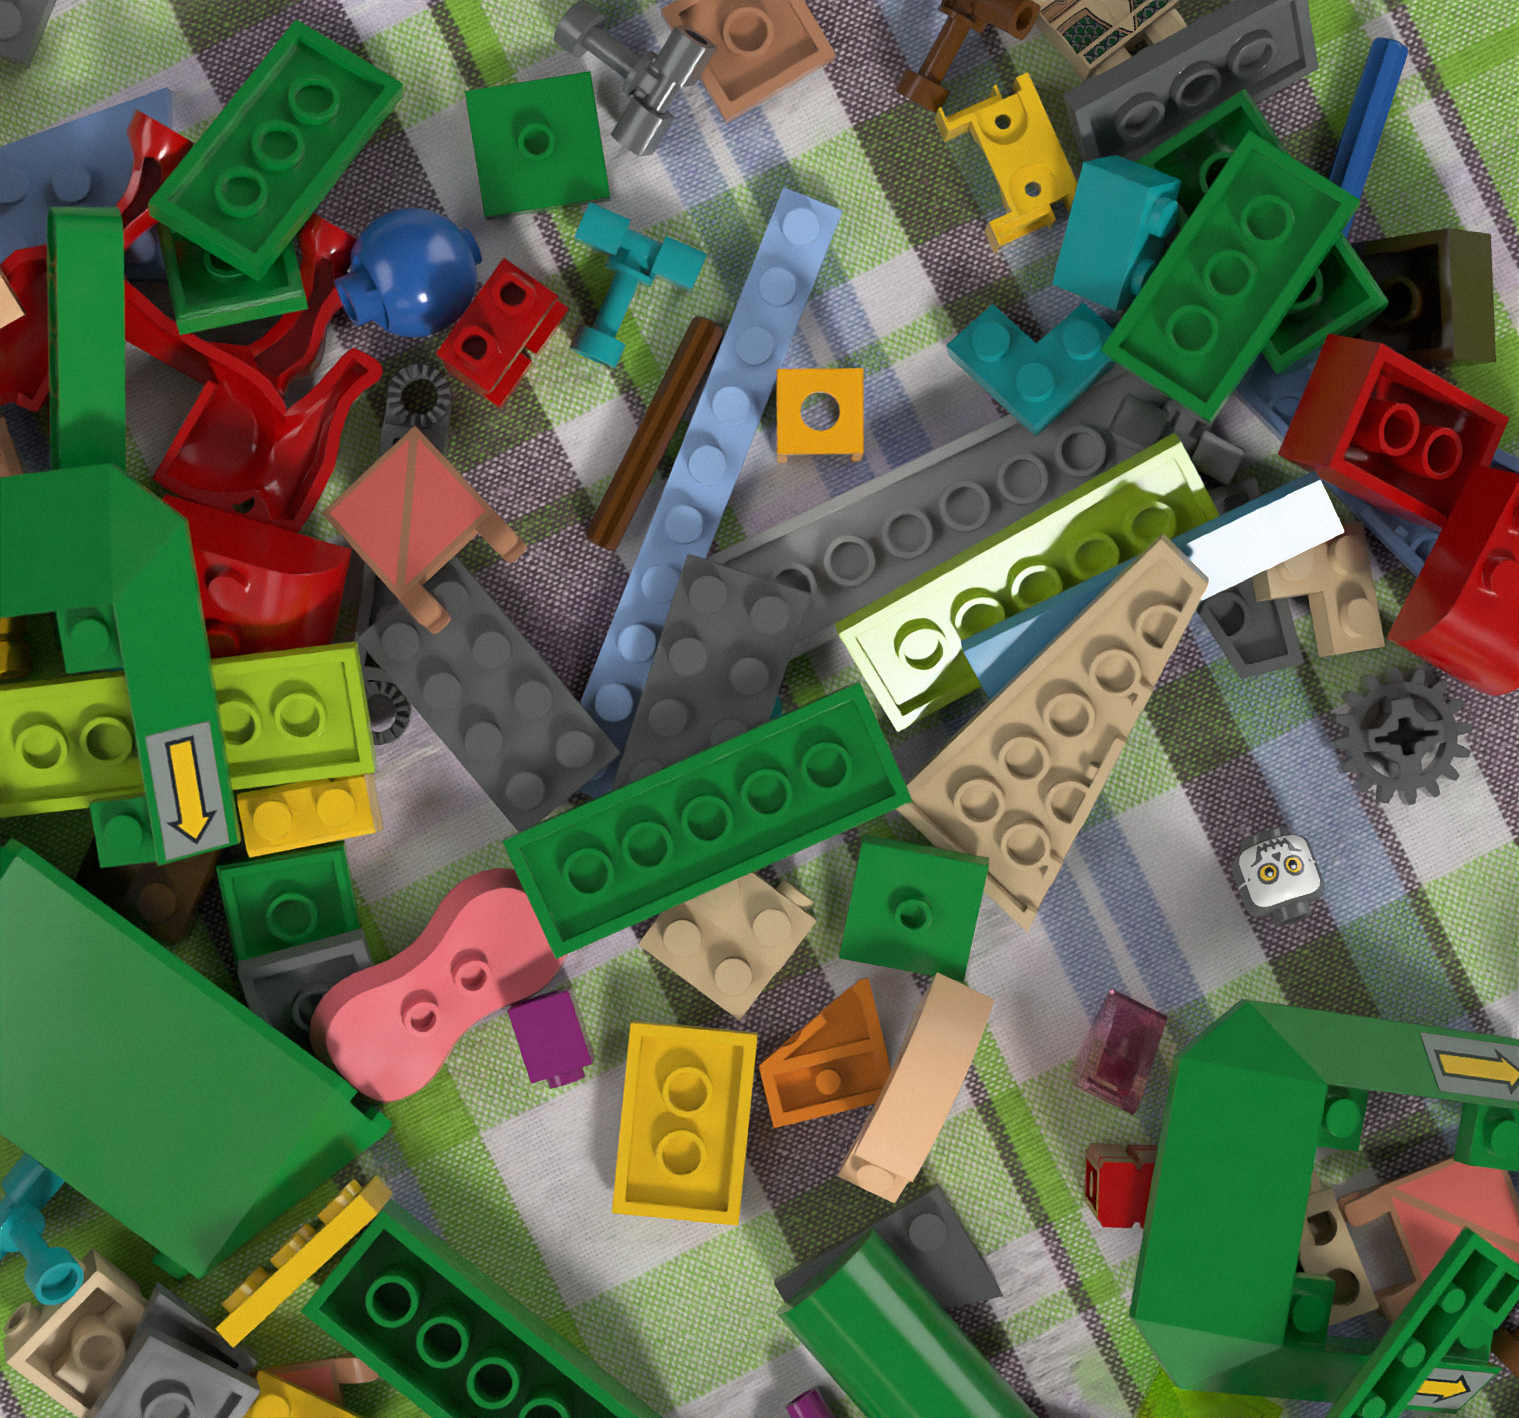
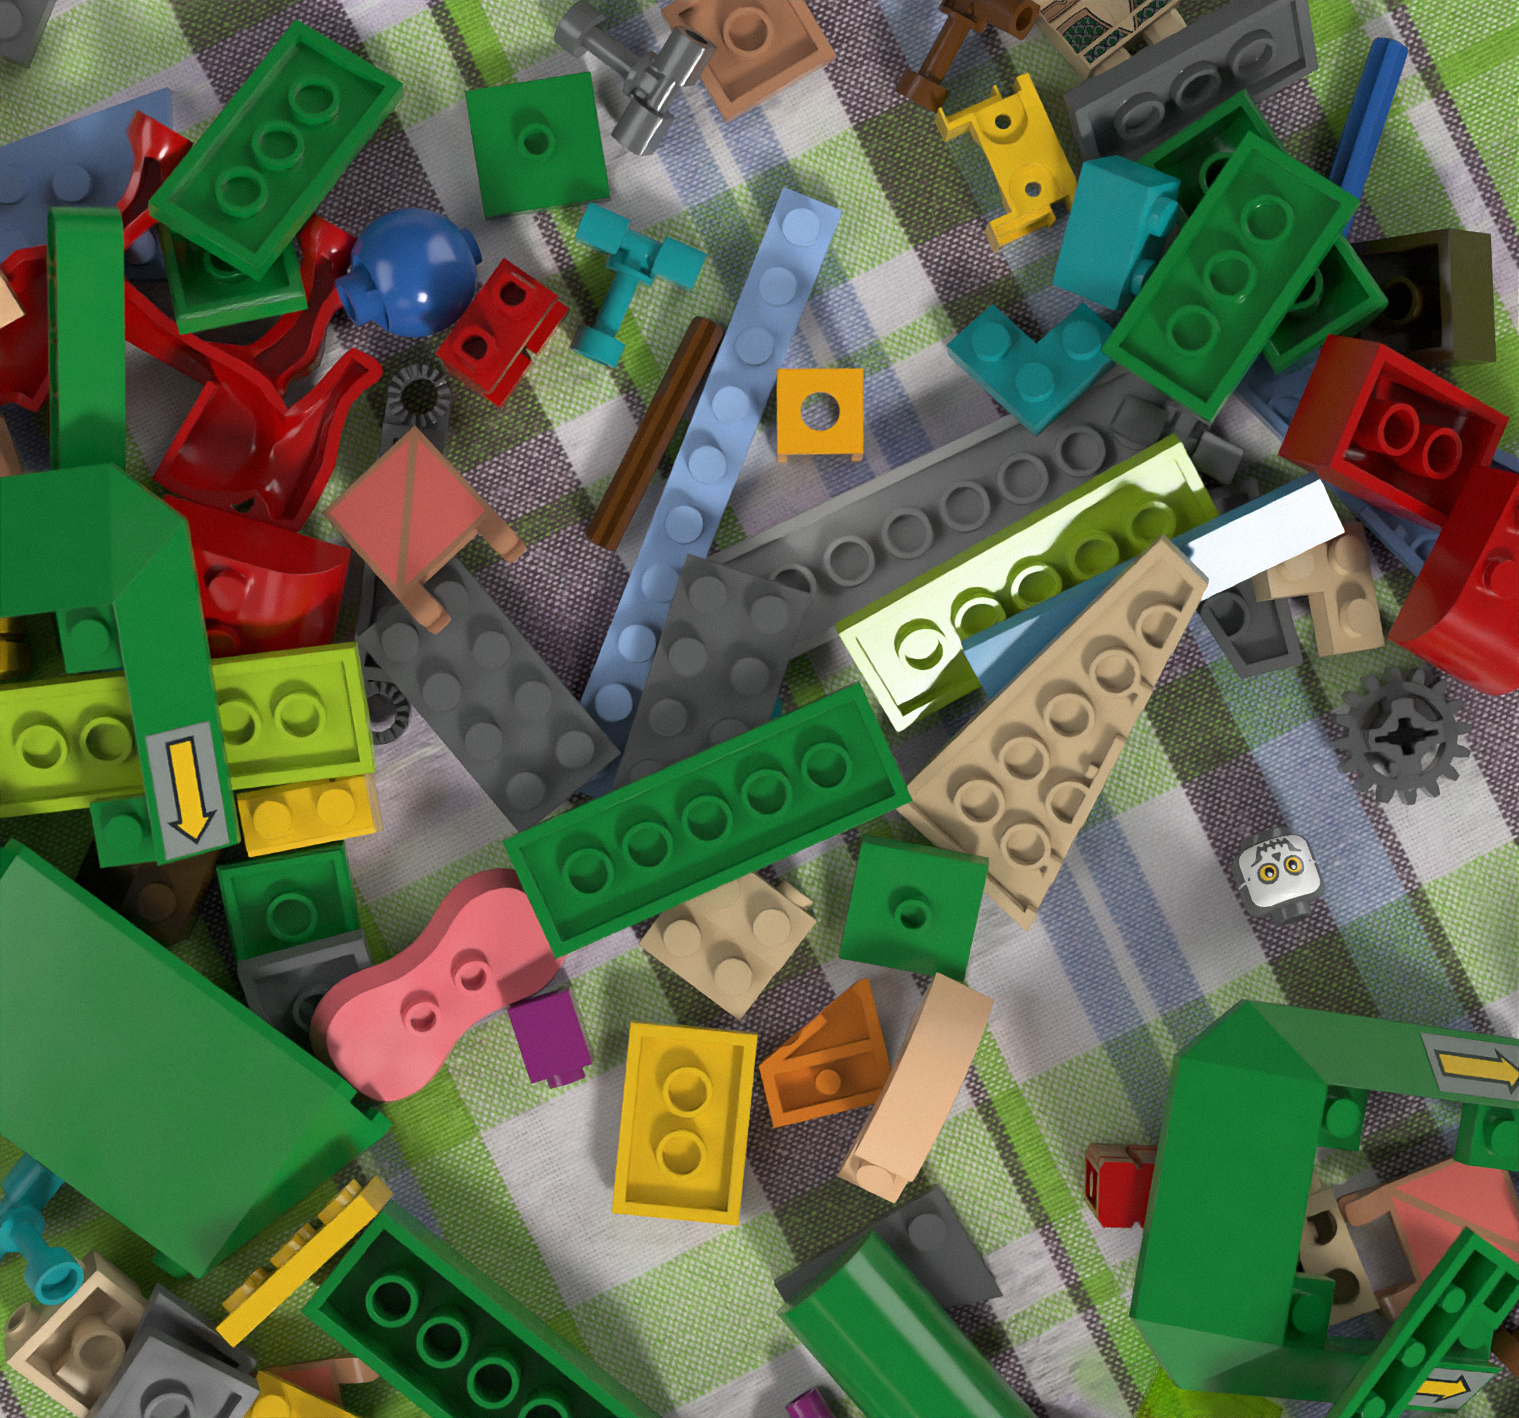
clear pink slope [1066,988,1168,1115] -> none

